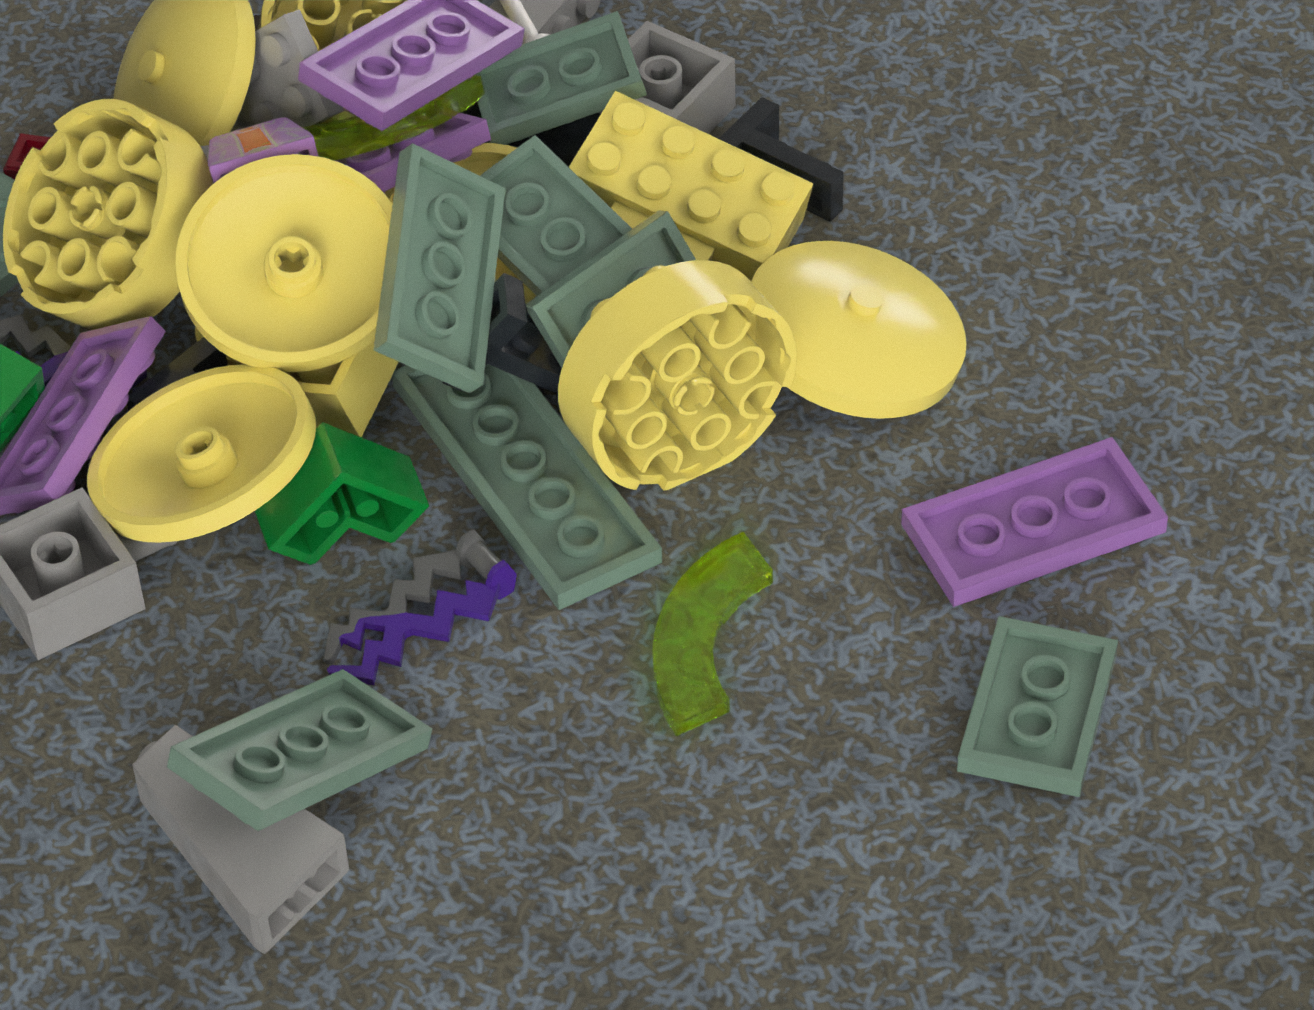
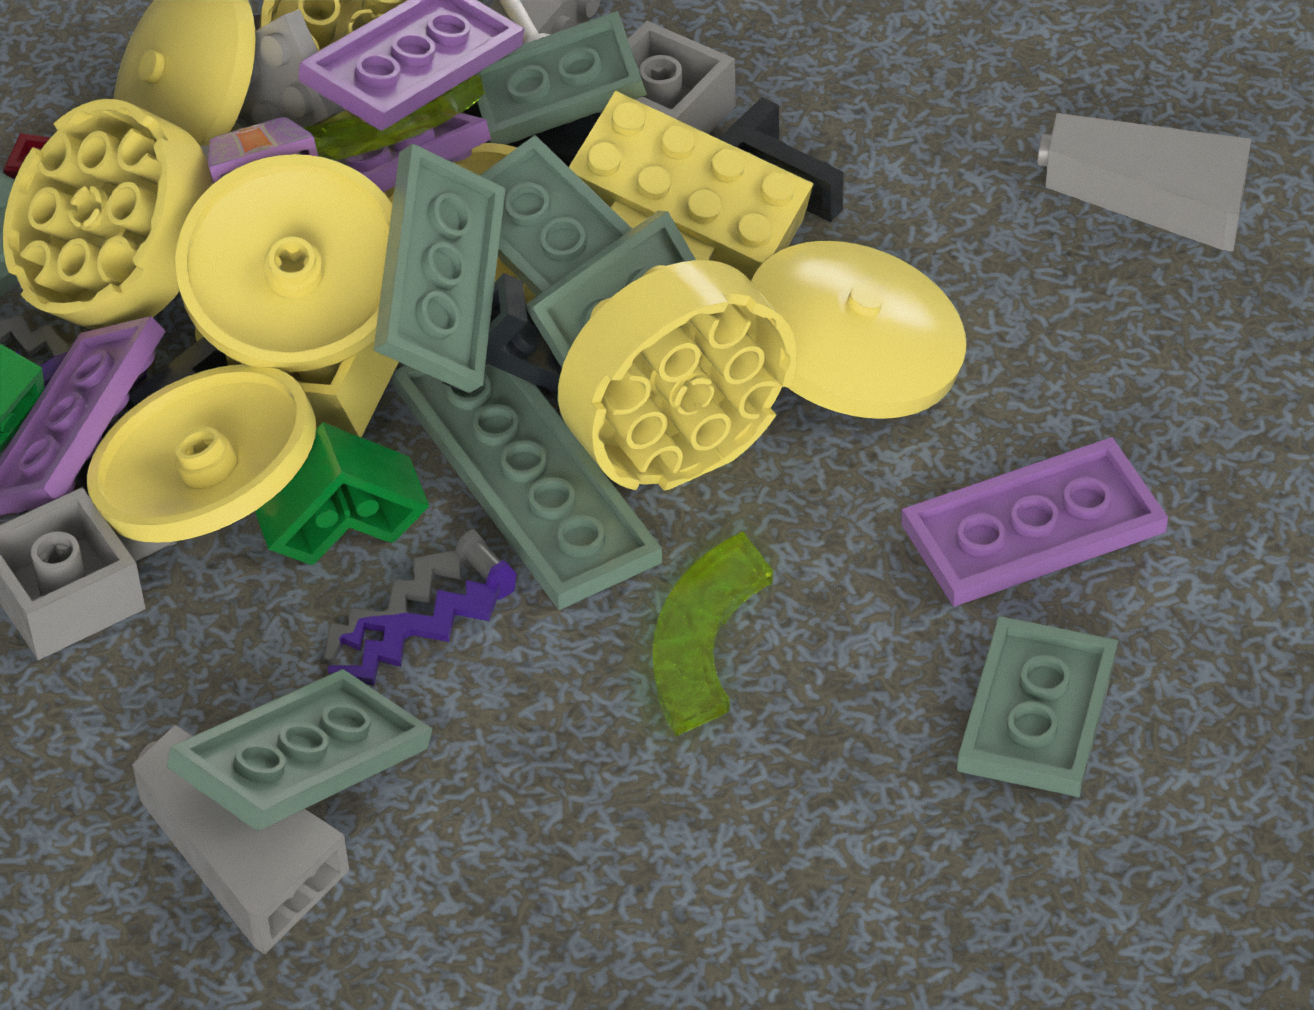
none -> light grey slope [1038,113,1251,252]

